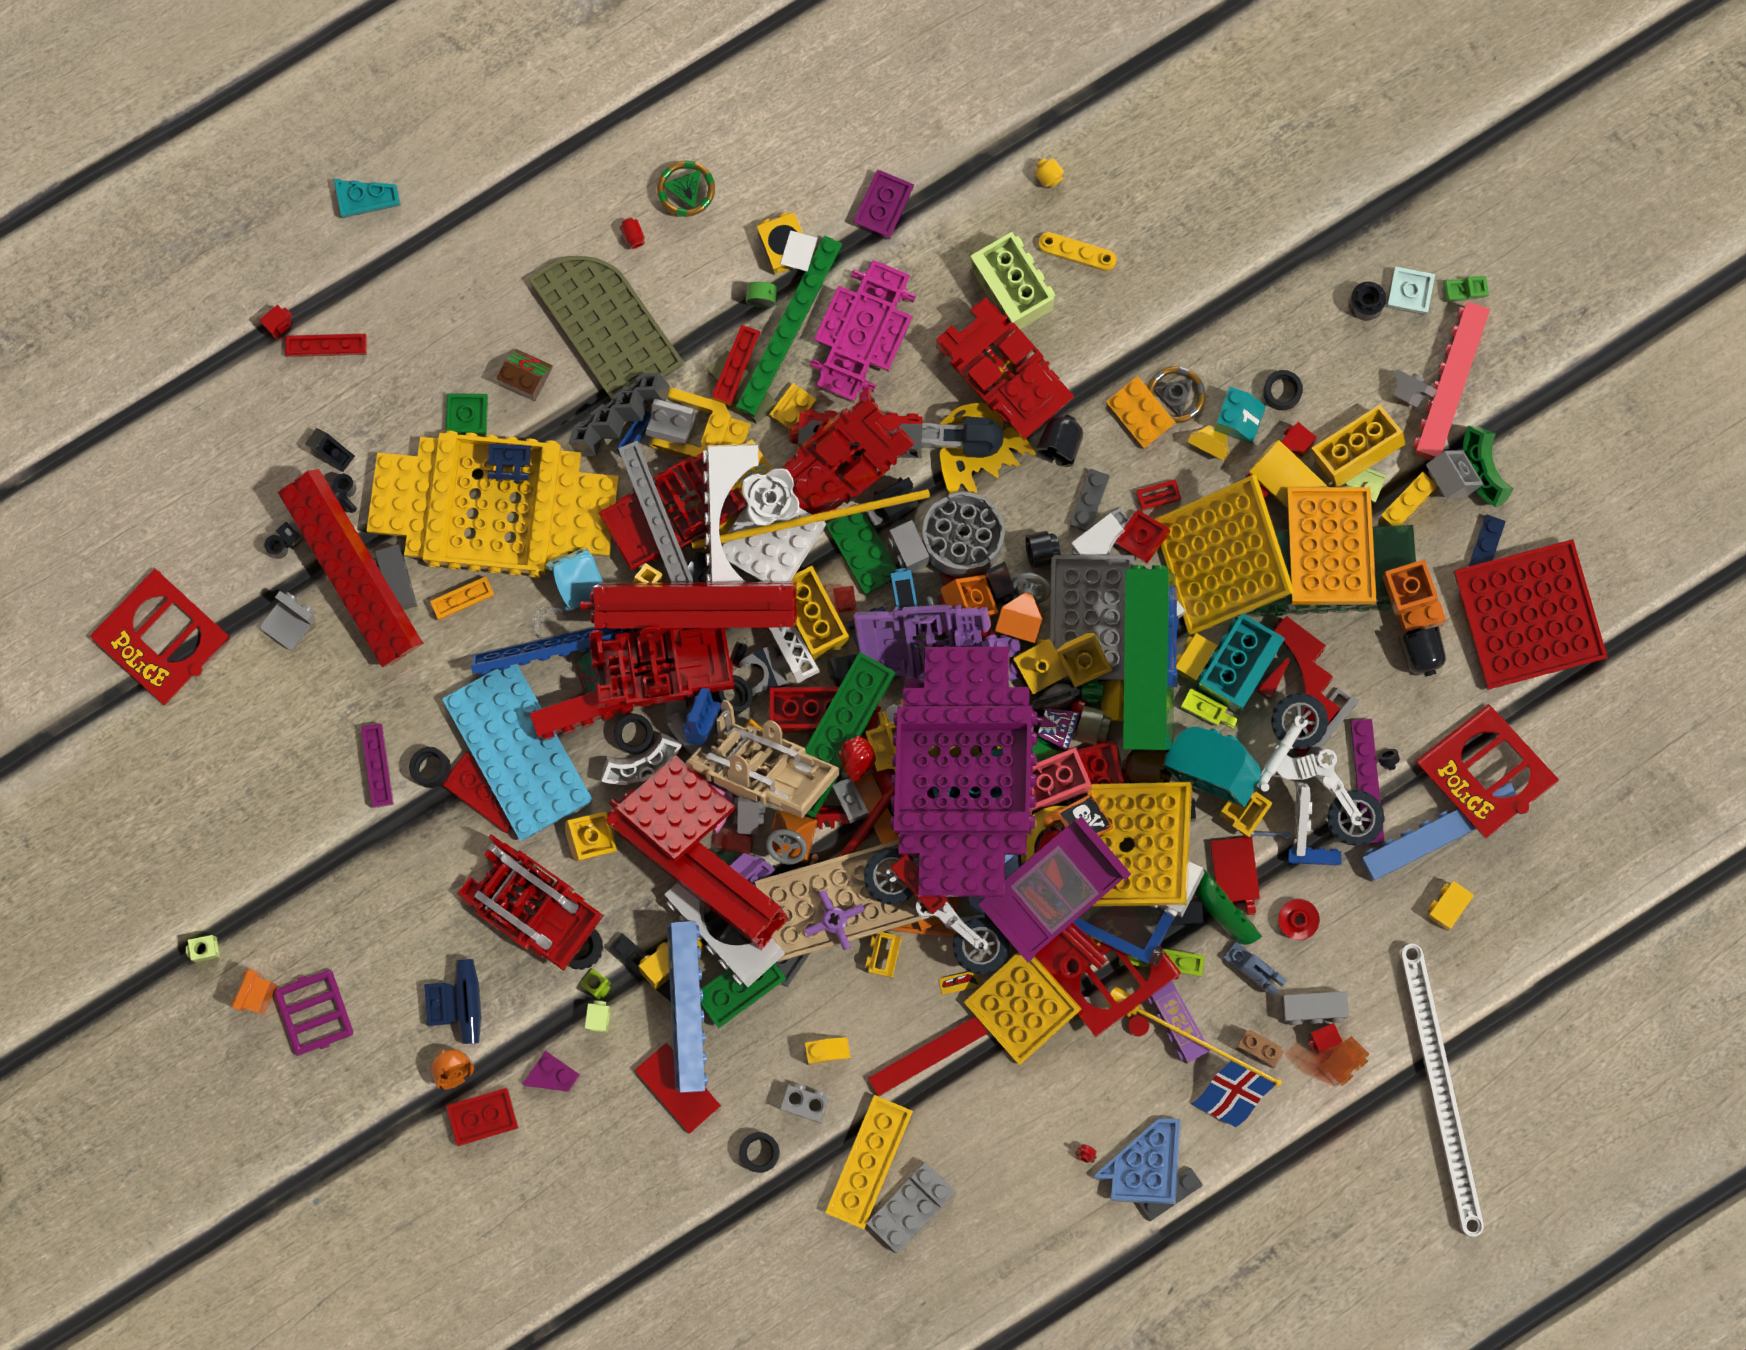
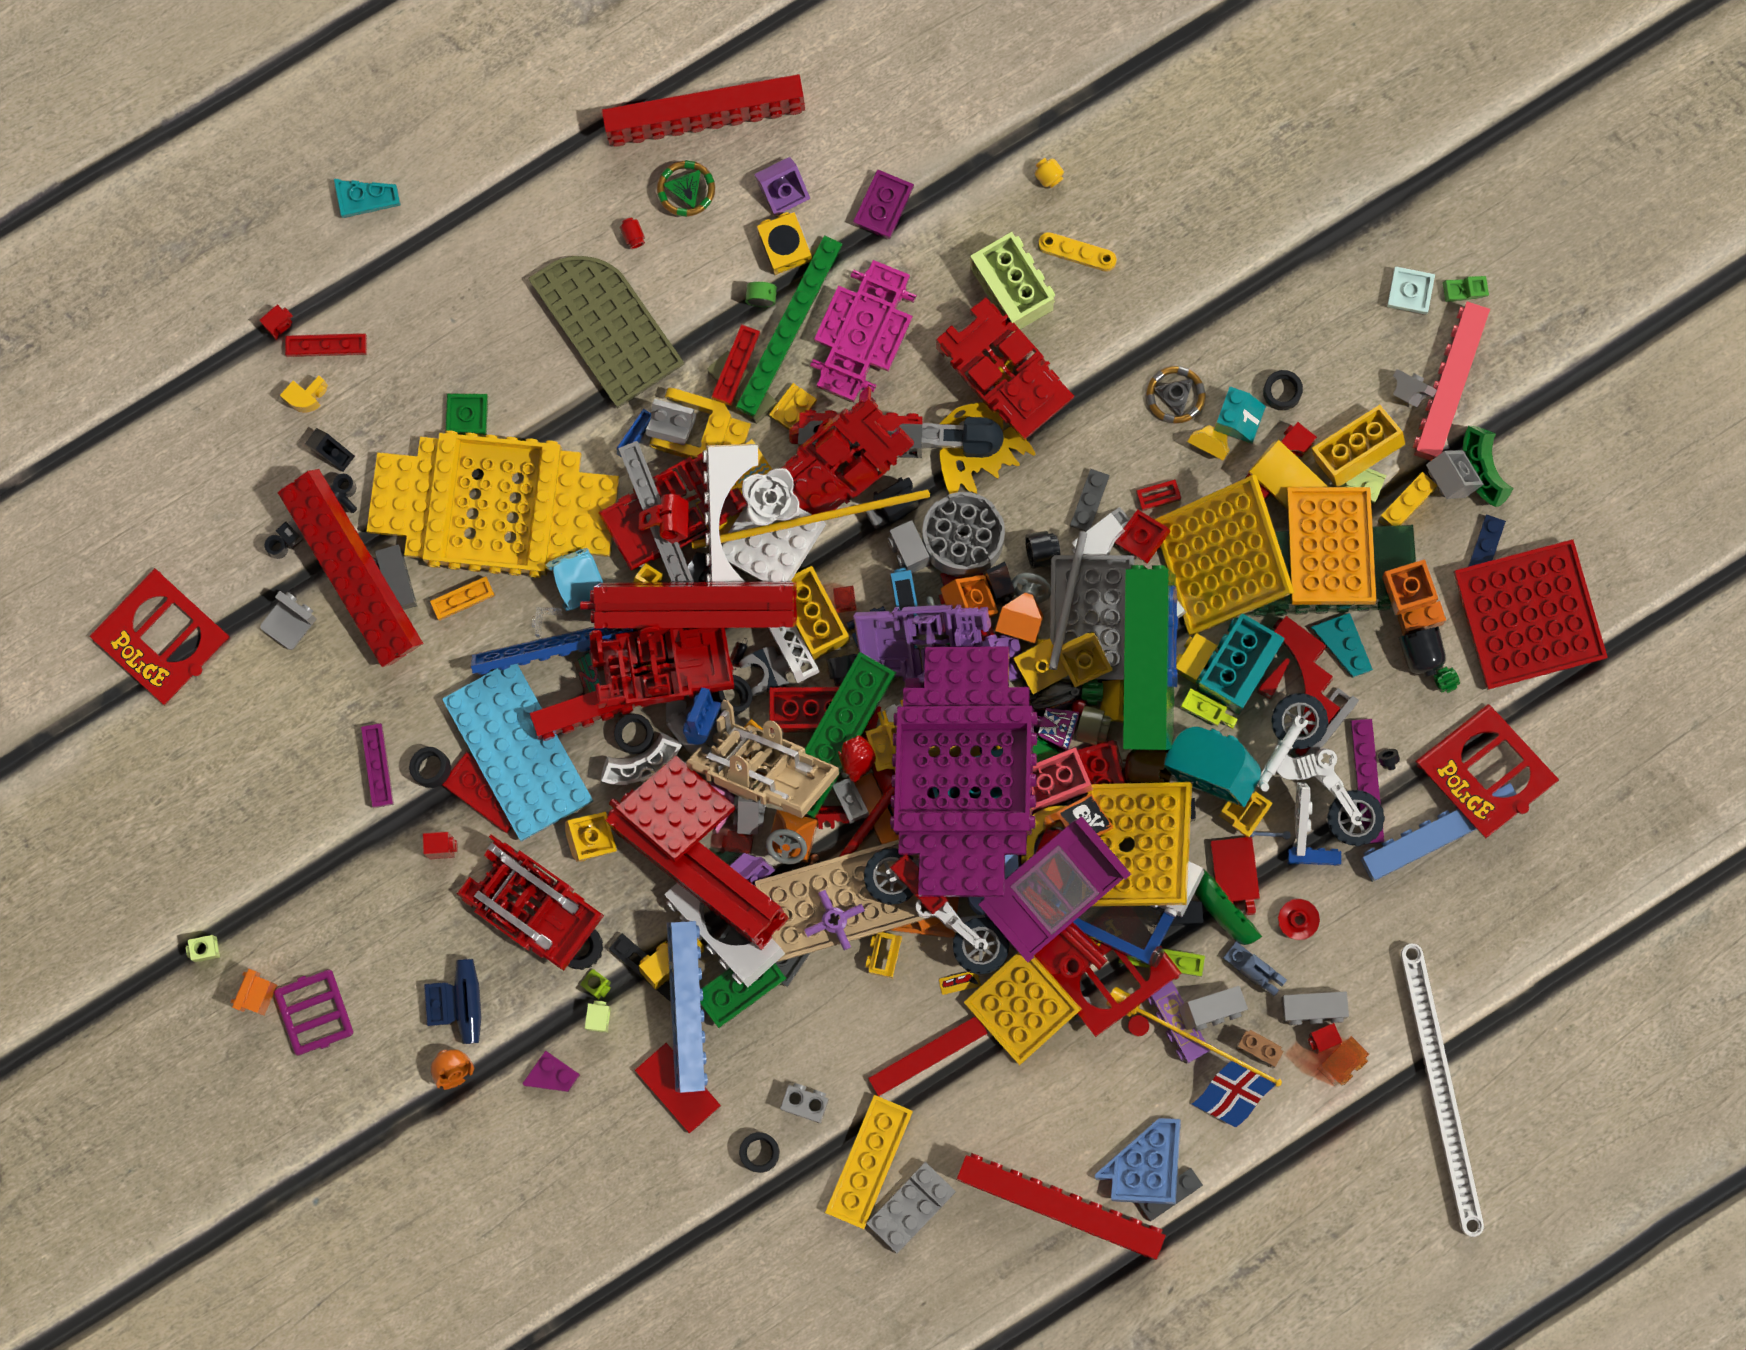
red plate [446,1088,519,1147] -> none
dark blue plate [488,444,531,482] -> none
reddish brown slope [496,349,553,401] -> none
dark grey brick [569,373,670,457] -> none
white sticker [780,231,817,271] -> none
yellow slope [805,1037,851,1065] -> none
green plate [826,512,898,596] -> none
black cylinder [1036,415,1084,467] -> none
red plate [1075,1144,1097,1163] -> none
light orange plate [1106,376,1176,449] -> none
black piece [1349,281,1386,321] -> none
yellow brick [1427,880,1474,931] -> none
none -> yellow brick [280,375,328,413]
none -> red brick [423,832,458,859]
none -> red piece [602,74,806,147]
none -> red piece [639,494,689,544]
none -> medium lavender slope [754,157,811,216]
none -> red piece [956,1153,1166,1260]
none -> light grey piece [1049,531,1087,670]
none -> light grey brick [1178,985,1248,1032]
none -> teal wing [1311,613,1373,678]
none -> green gear [1433,666,1461,693]

